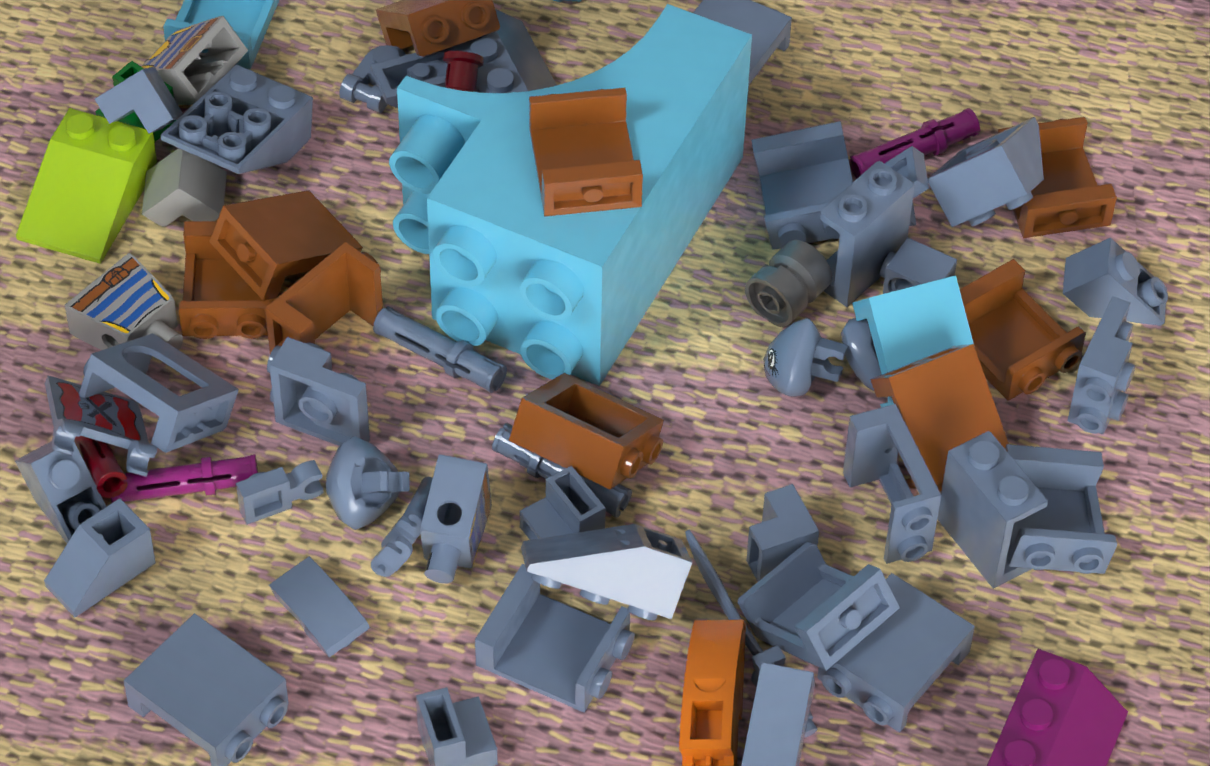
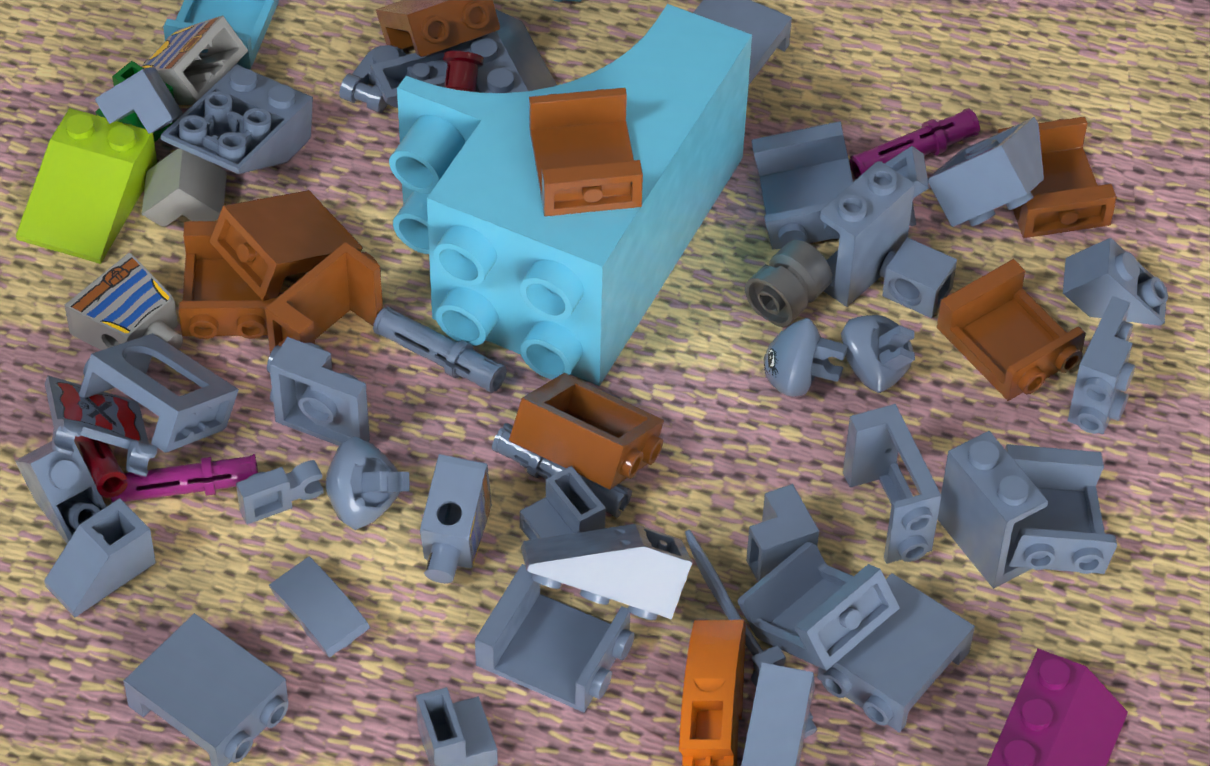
sand blue piece [371,477,433,577] -> none
medium azure panel [852,275,974,408] -> none
dark orange panel [870,344,1009,492] -> none

